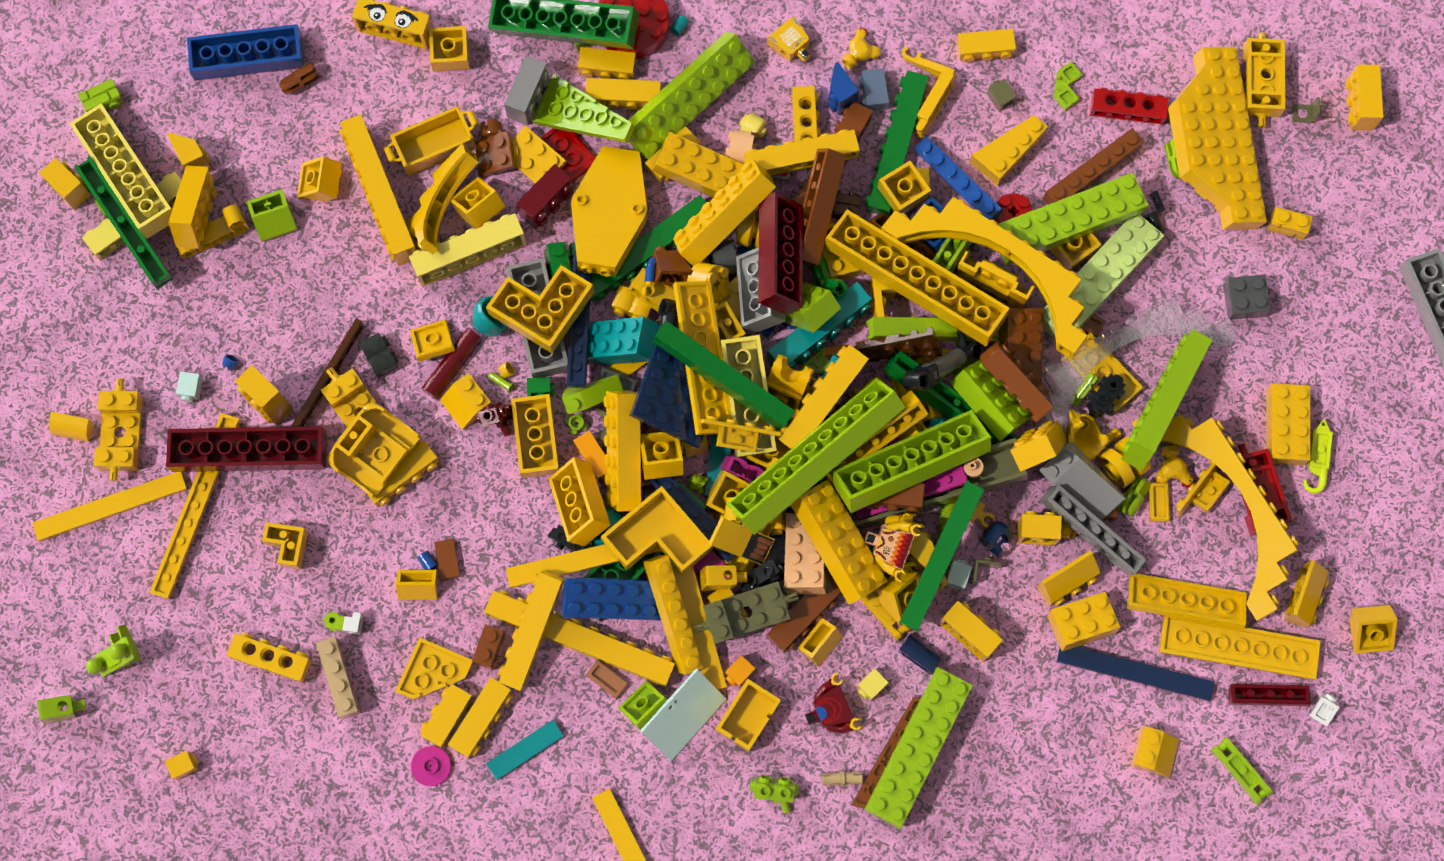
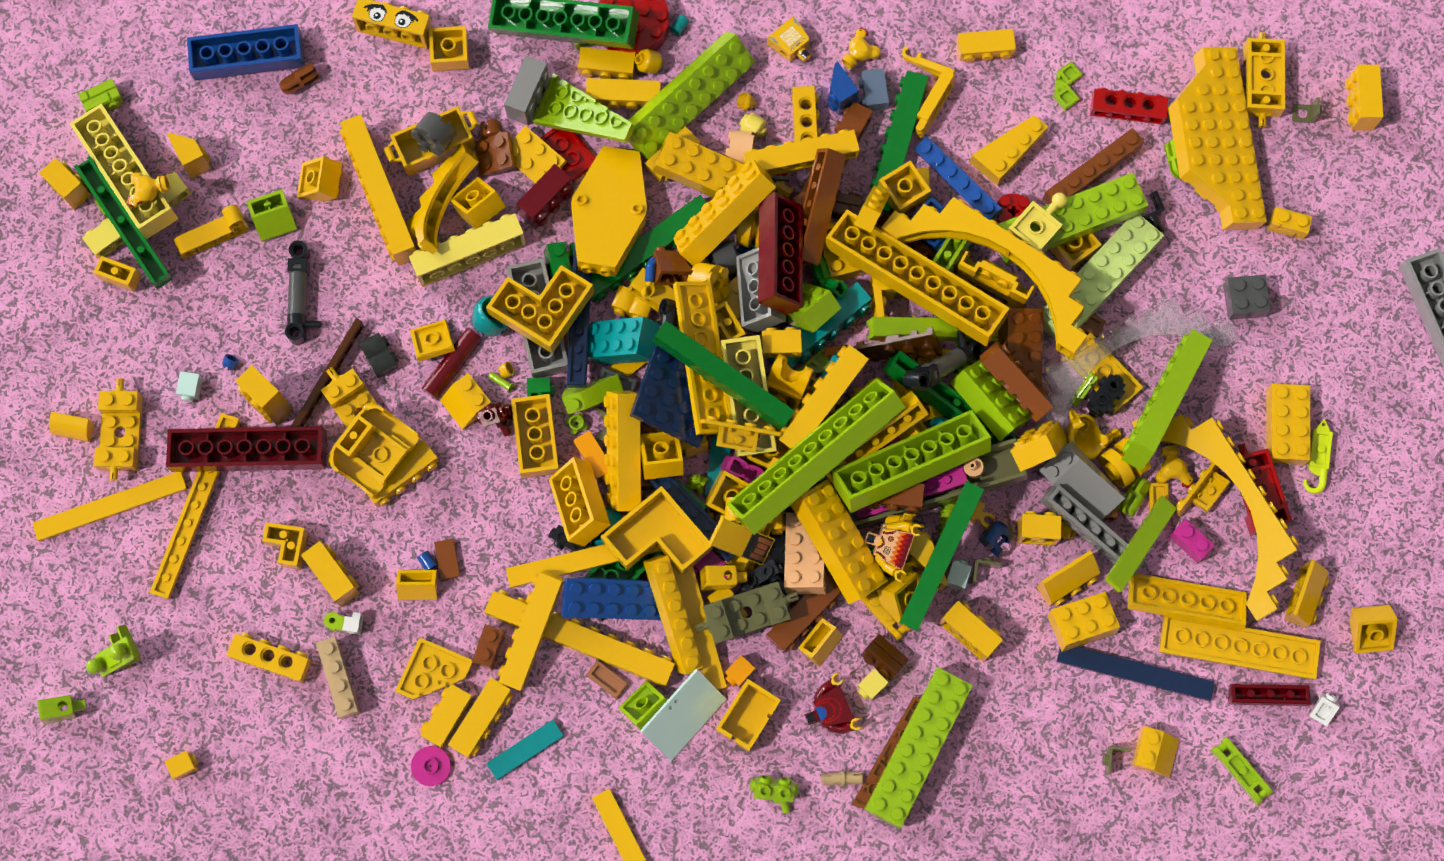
yellow brick [168,165,217,249] -> none
dark blue brick [898,633,943,674] -> none
olive brick [987,79,1017,112] -> none
none -> yellow brick [93,256,141,292]
none -> yellow animal [126,172,170,207]
none -> piece [285,240,322,345]
none -> yellow brick [301,541,360,607]
none -> dark grey brick [411,112,457,157]
none -> yellow head [635,49,663,74]
none -> yellow plate [737,92,757,111]
none -> yellow brick [761,327,802,358]
none -> yellow tile [770,181,794,199]
none -> yellow brick [854,186,890,233]
none -> reddish brown brick [861,634,909,681]
none -> light yellow plate [1008,193,1067,251]
none -> olive bracket [1102,746,1132,775]
none -> lime tile [1104,496,1177,593]
none -> dark pink brick [1168,519,1215,563]

